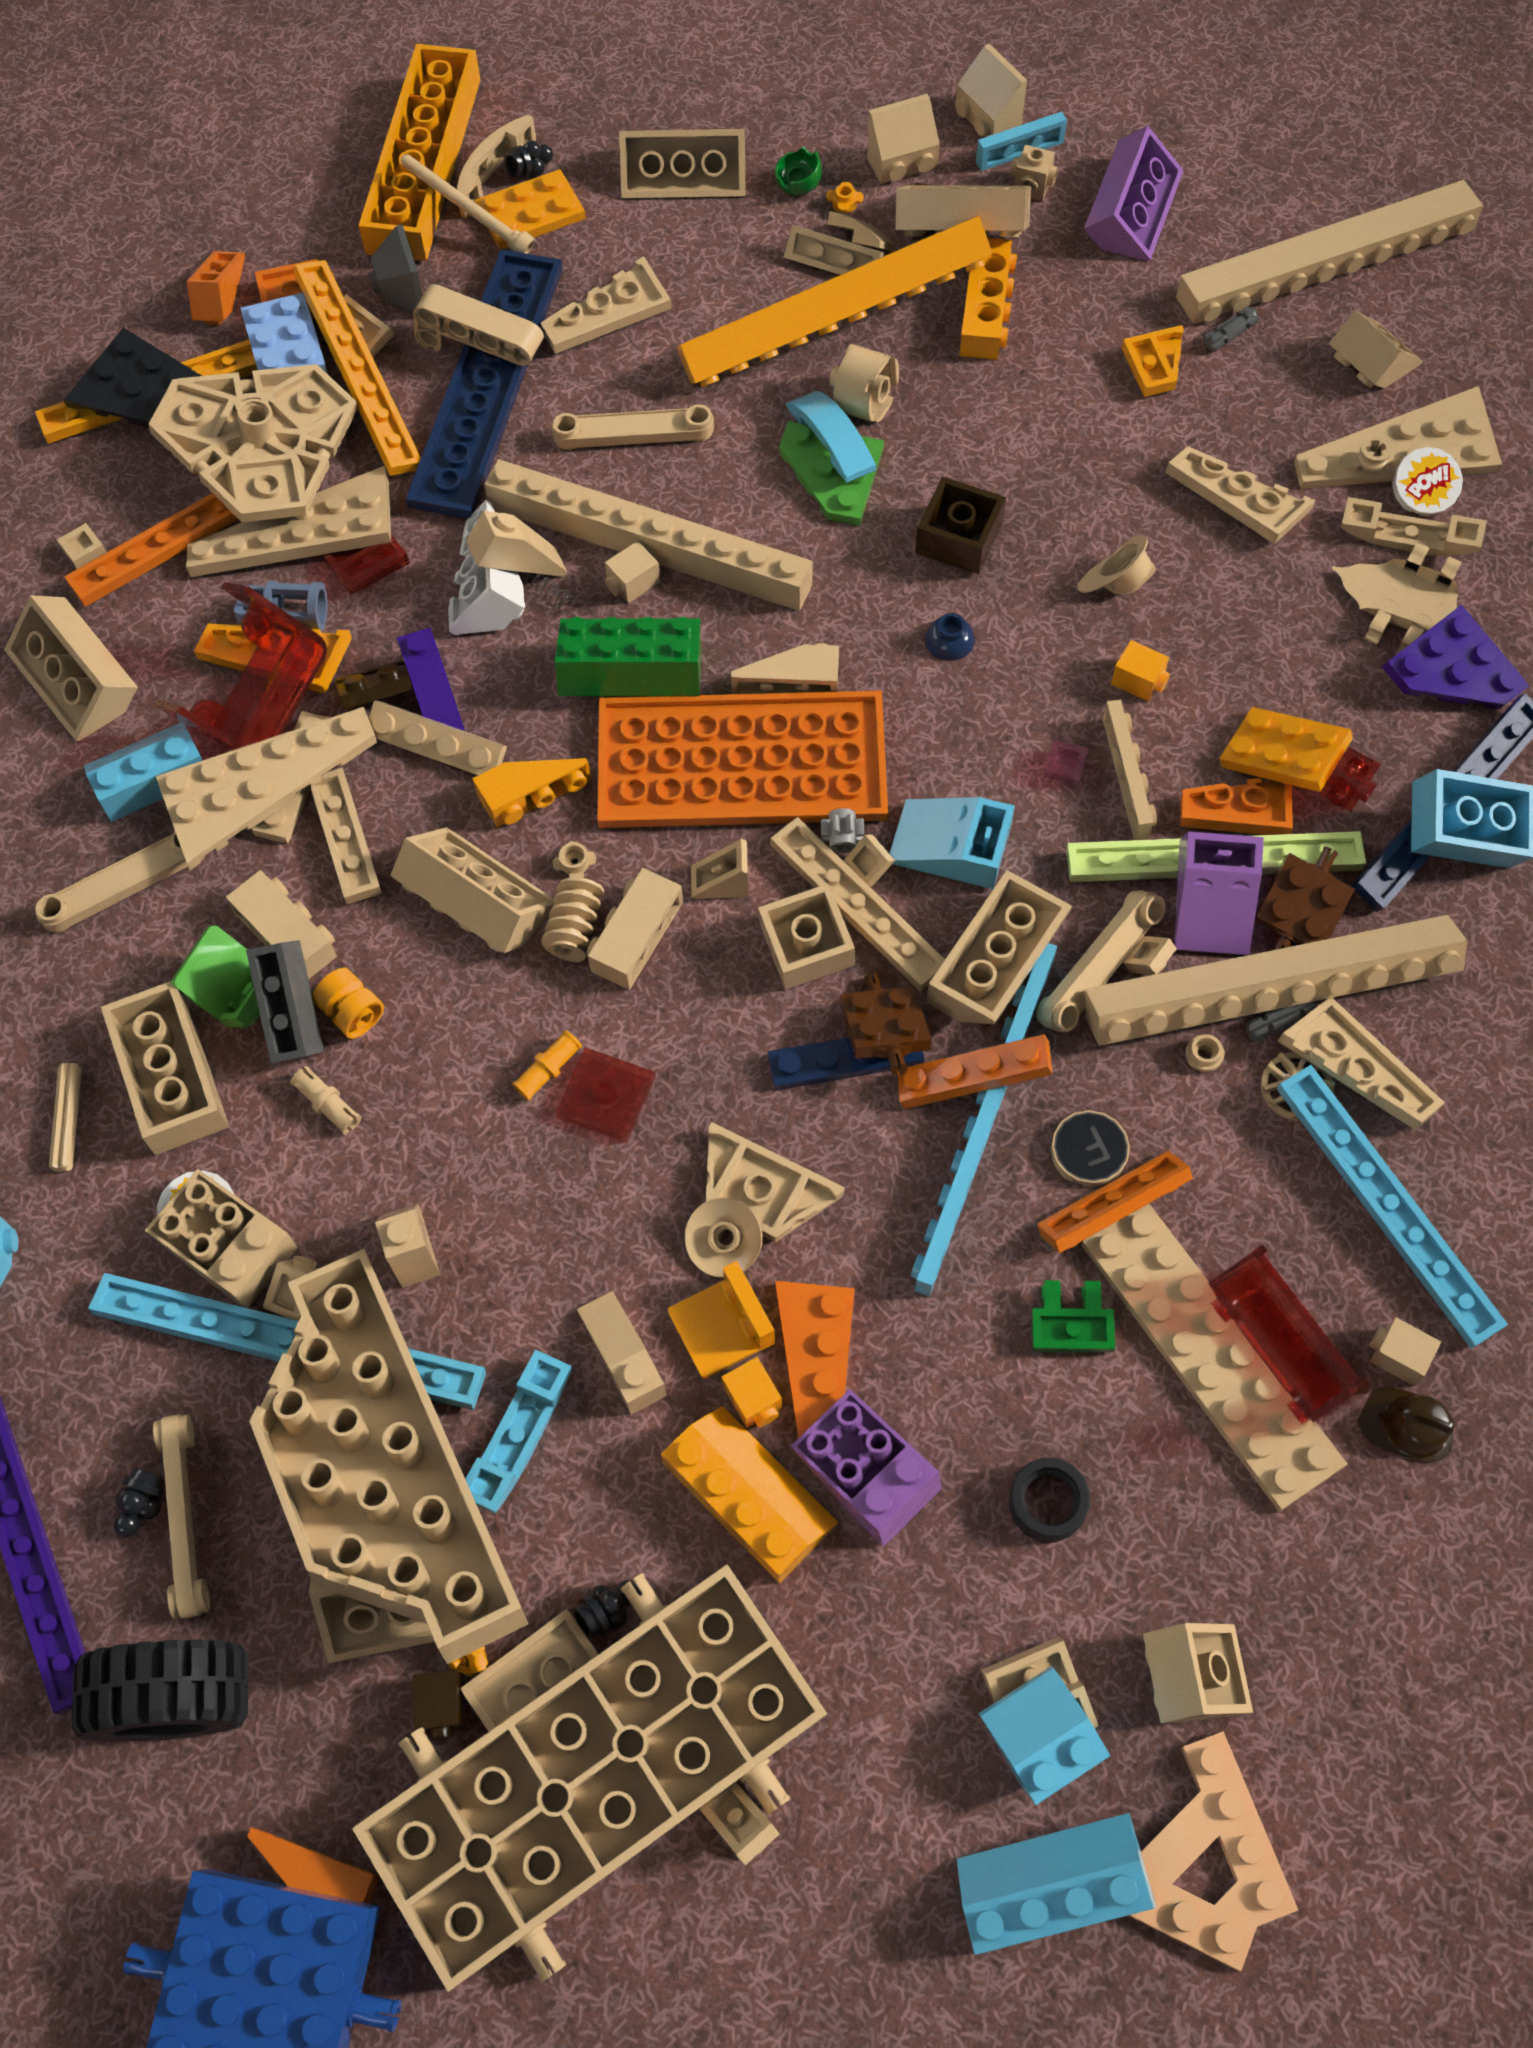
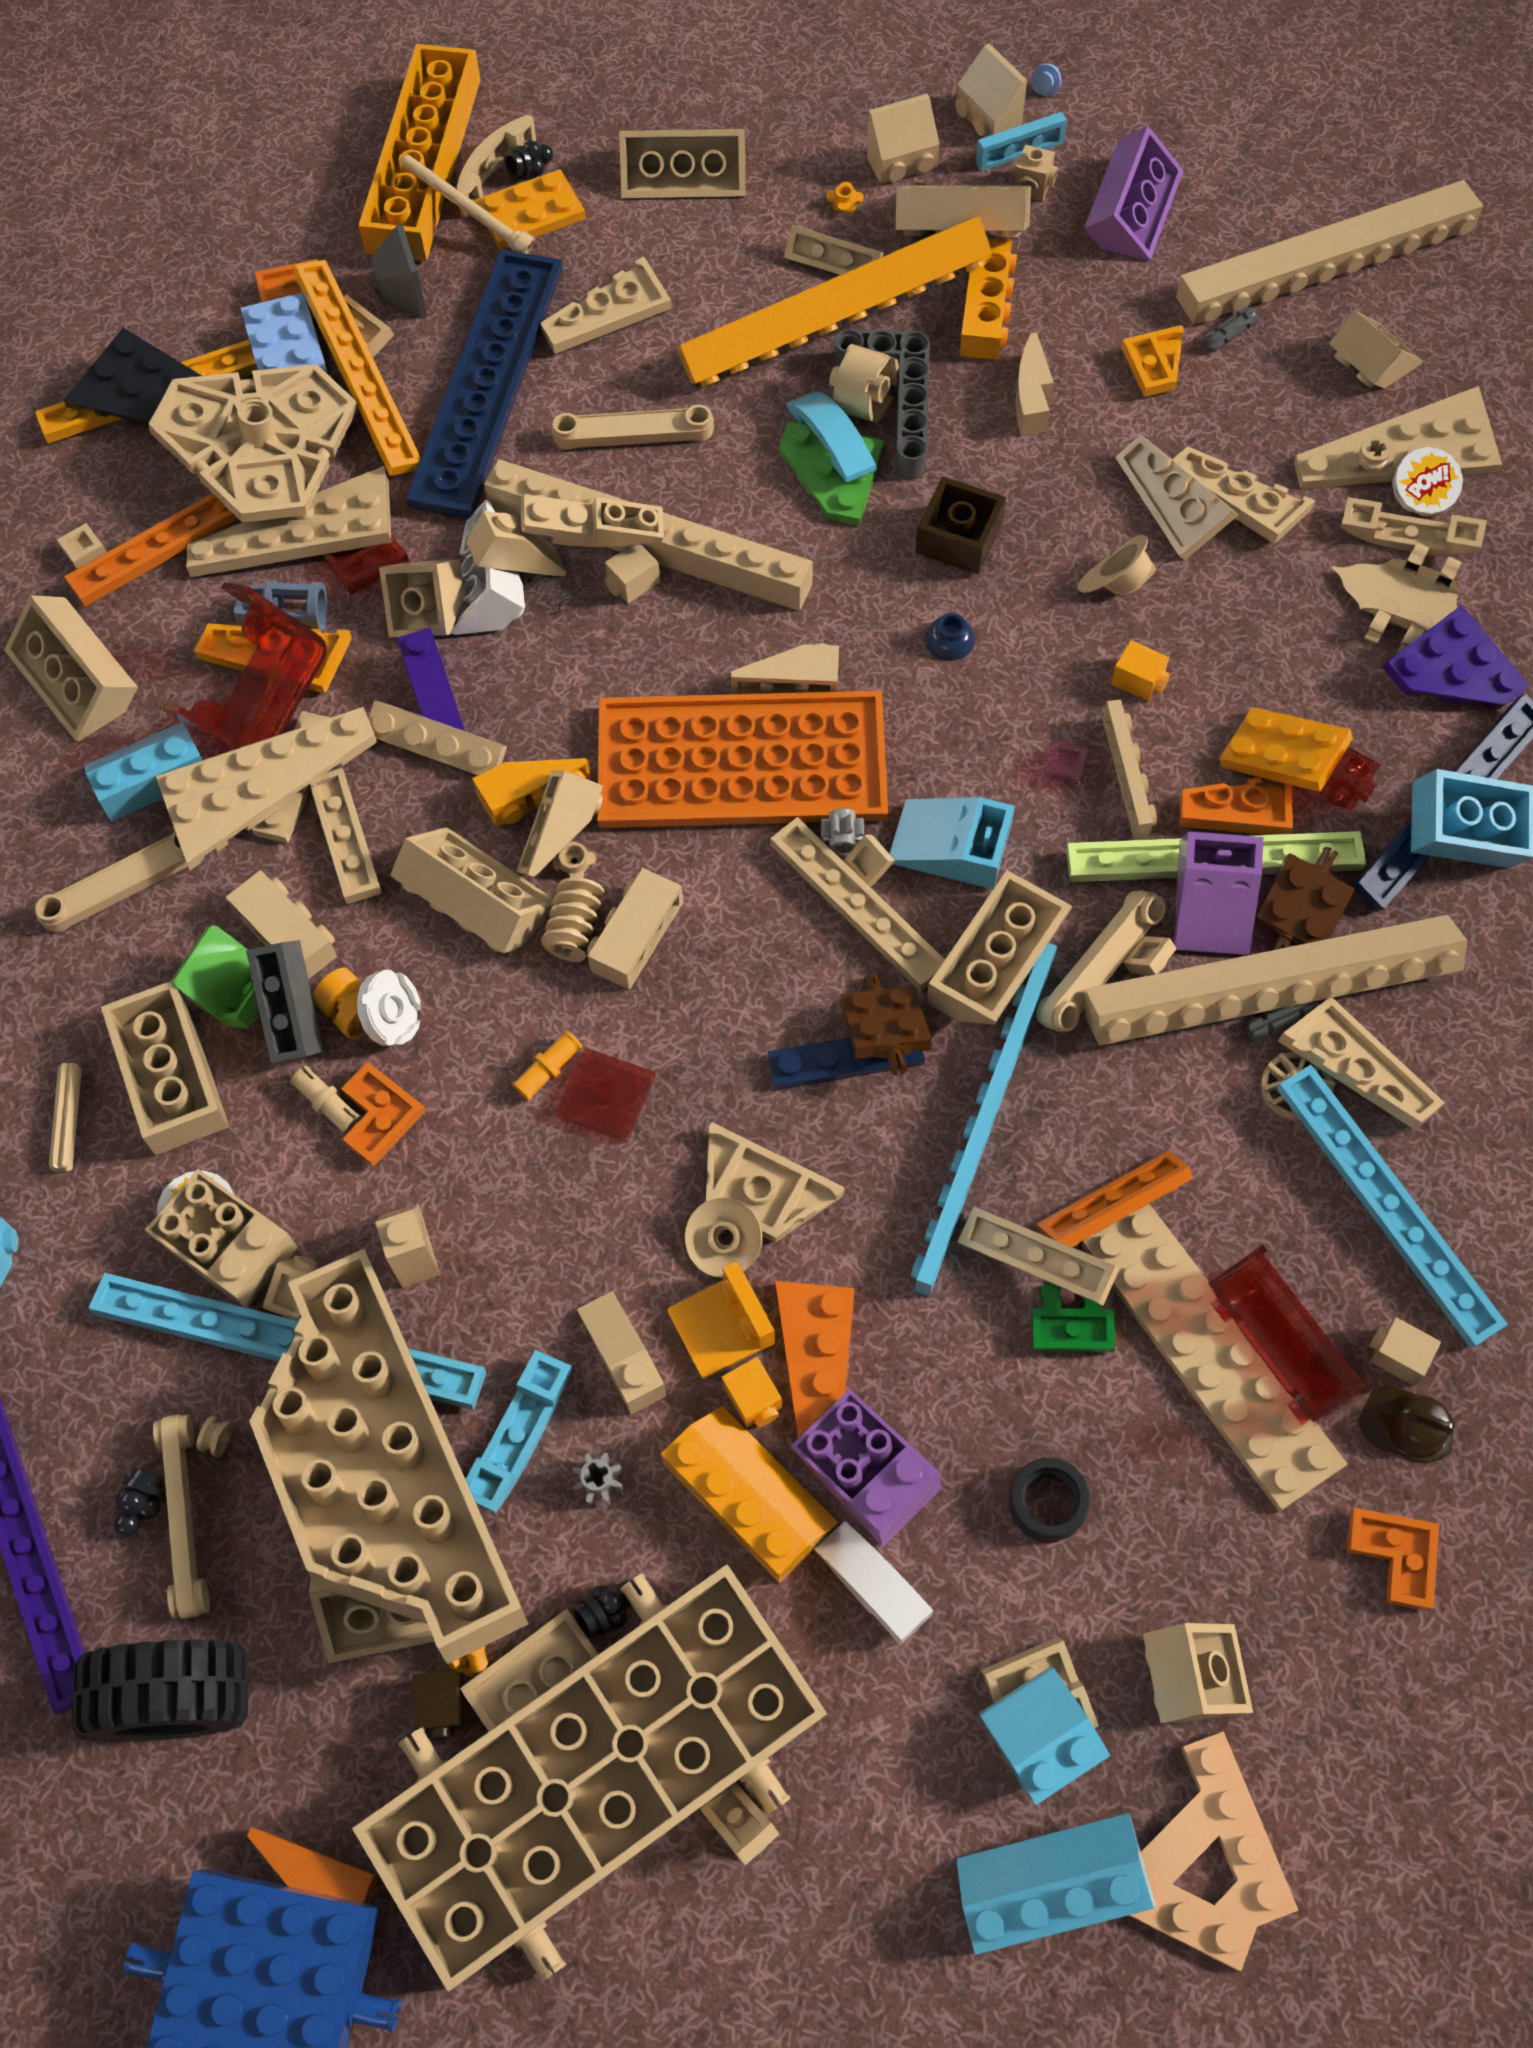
orange slope [187,251,245,325] -> none
dark brown plate [335,660,413,709] -> none
tan beam [413,284,544,366] -> none
green brick [555,617,702,696] -> none
tan slope [691,839,749,899] -> none
tan brick [758,883,855,990] -> none
green hair [774,147,822,196] -> none
tan slope [827,211,895,252] -> none
orange plate [898,1034,1053,1109] -> none
black tile [1051,1110,1130,1188] -> none
tan plate [1185,1034,1225,1072] -> none
none -> tan bush [196,1415,233,1458]
none -> orange plate [341,1061,426,1167]
none -> white tile [357,970,421,1046]
none -> tan slope [379,559,465,637]
none -> tan slope [516,769,603,877]
none -> tan slope [521,494,664,547]
none -> light grey gear [572,1453,623,1506]
none -> white slope [814,1521,933,1645]
none -> dark grey beam [834,329,930,480]
none -> tan plate [957,1206,1120,1306]
none -> tan slope [1015,332,1054,436]
none -> light blue plate [1031,63,1061,96]
none -> tan wing [1115,435,1239,560]
none -> orange plate [1347,1507,1439,1611]

